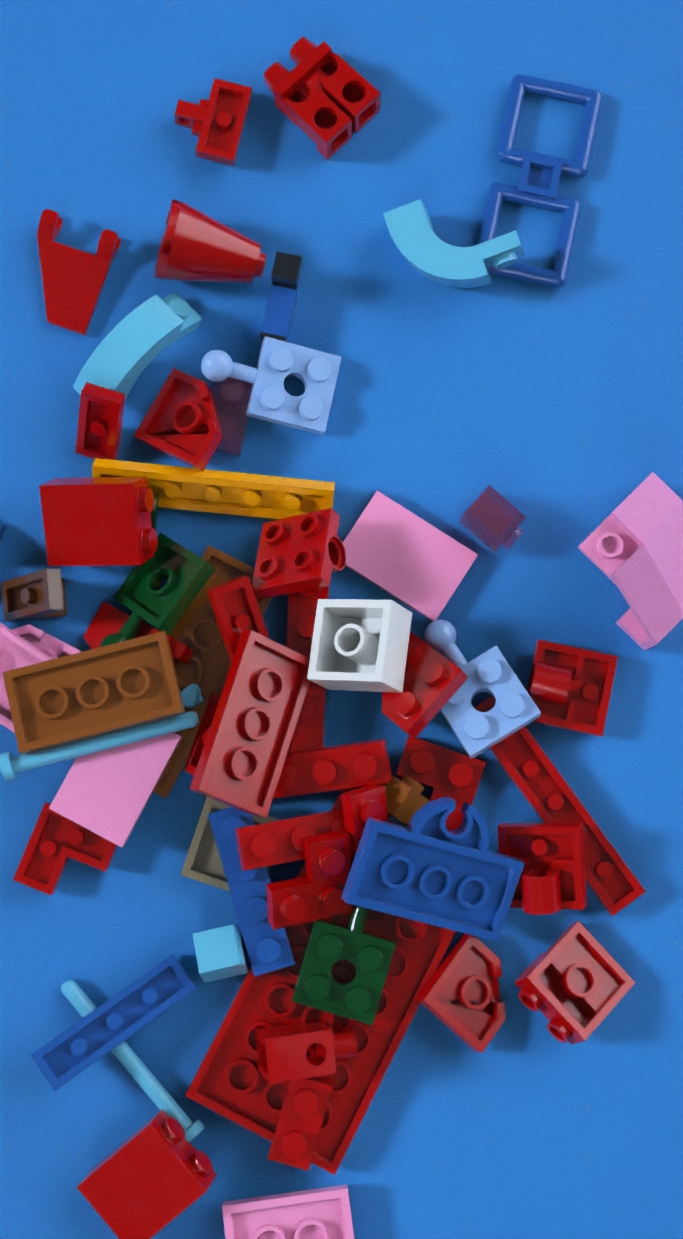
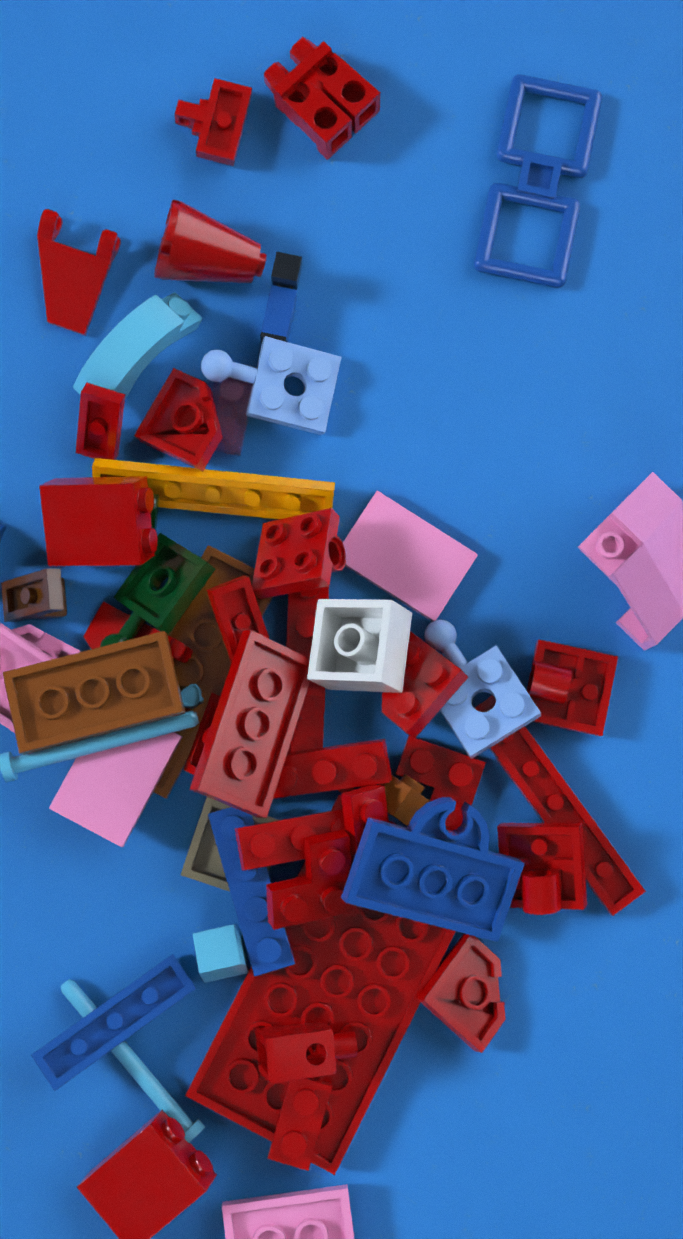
red plate [13,802,118,895] -> none
dark green plate [292,905,396,1025] -> none
medium azure arch [383,199,525,288] -> none
clear pink brick [459,485,526,553] -> none
plate [514,921,636,1045] -> none

